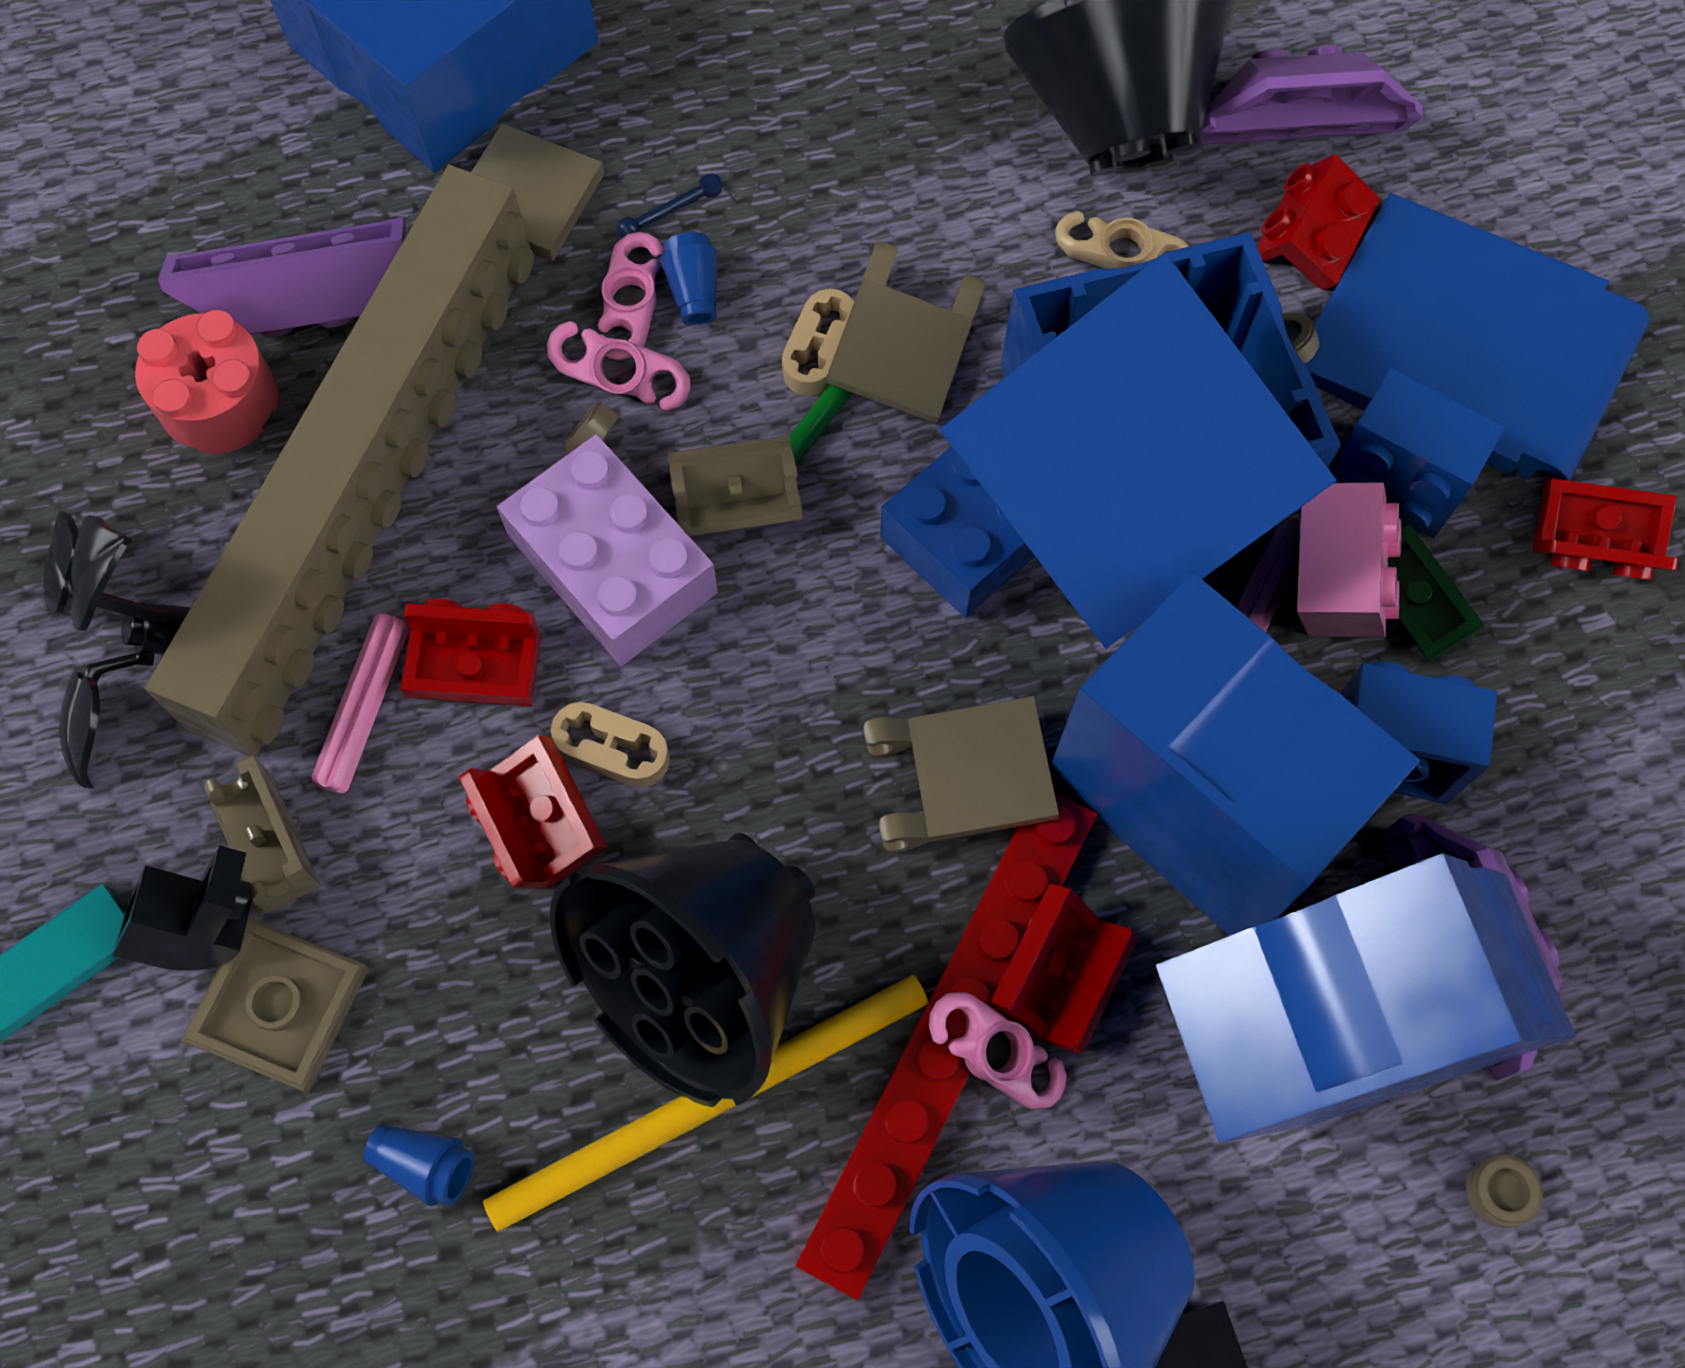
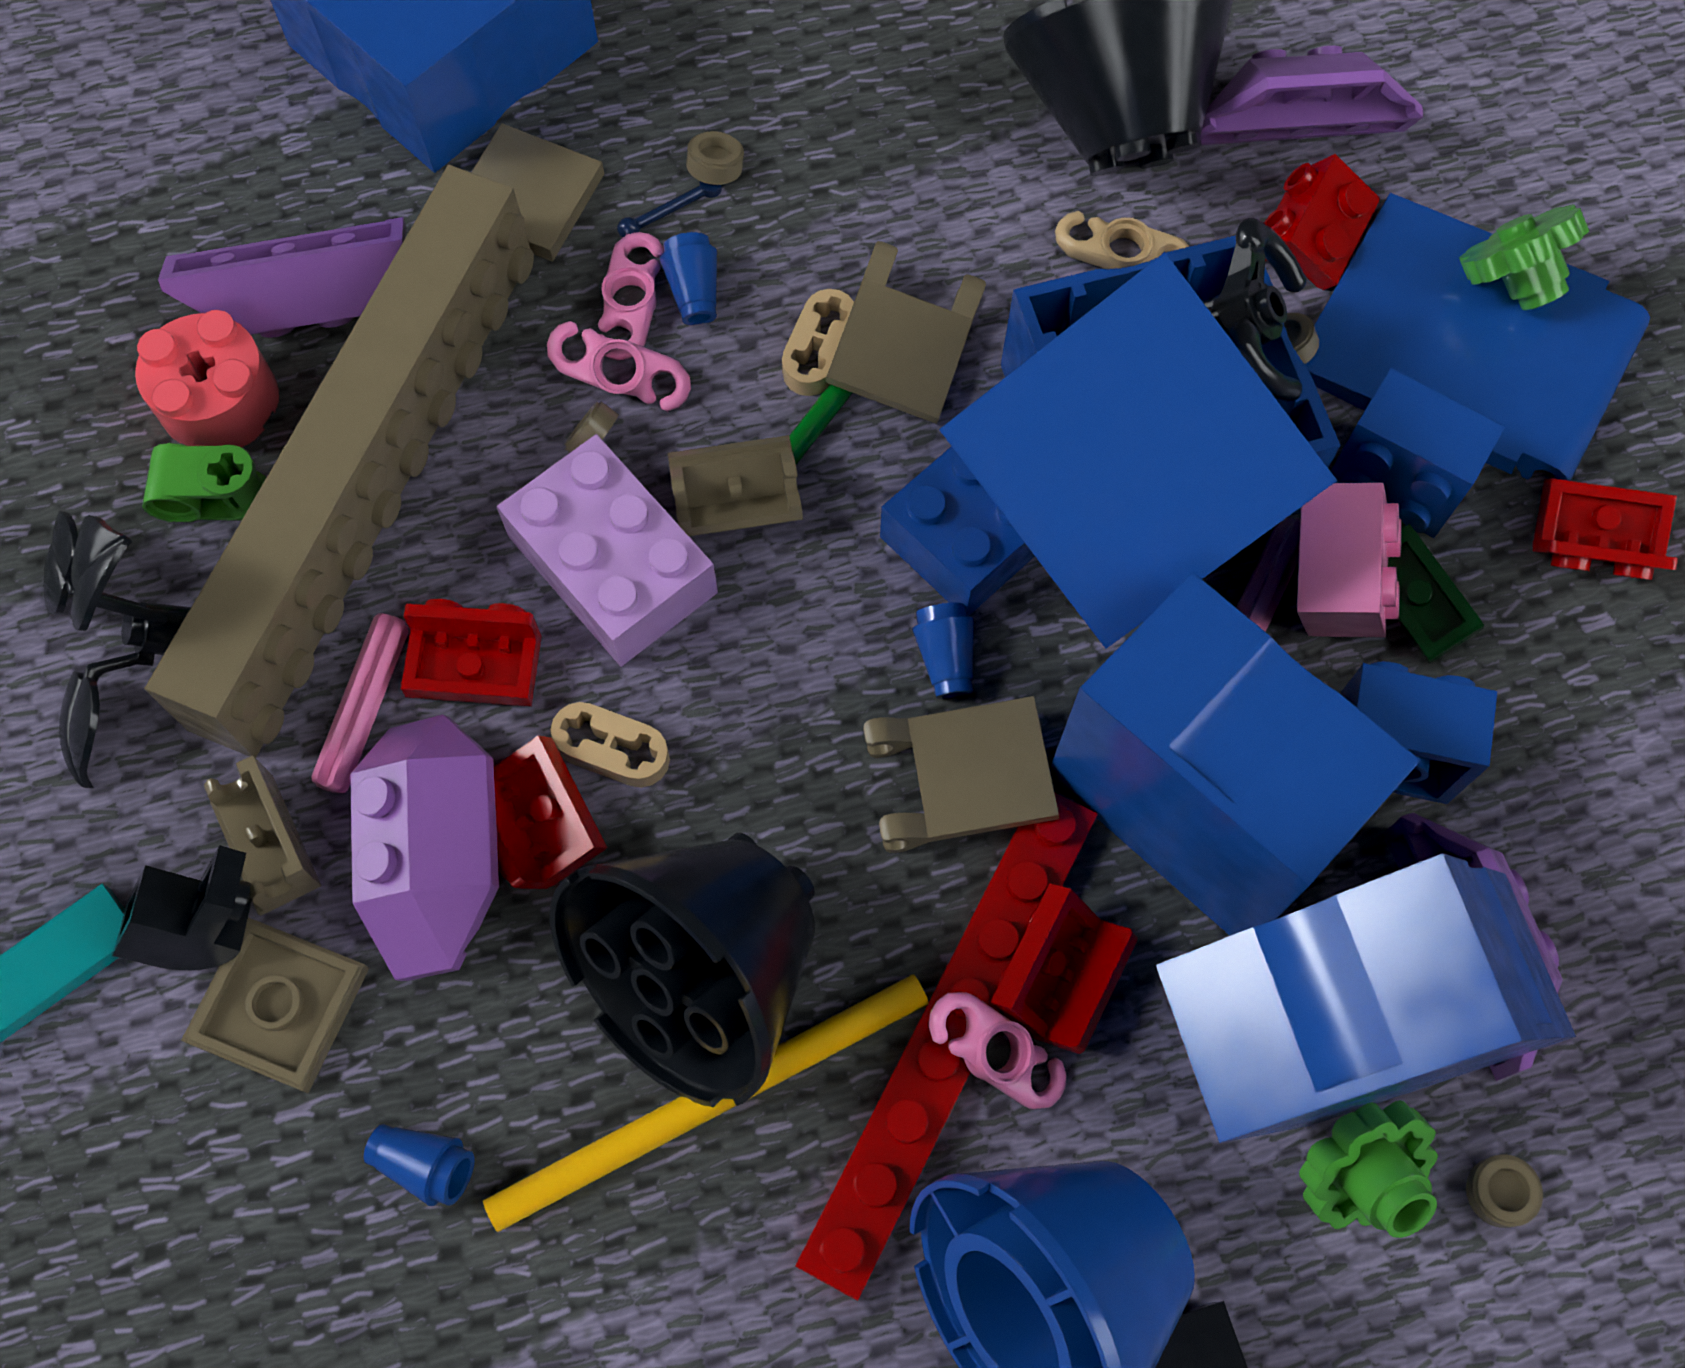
none -> bright green piece [142,443,266,522]
none -> medium lavender wedge [351,714,499,981]
none -> dark tan tile [686,131,744,185]
none -> blue cone [912,602,974,699]
none -> black piece [1202,217,1307,401]
none -> bright green plant [1299,1100,1438,1238]
none -> bright green plant [1459,204,1589,310]

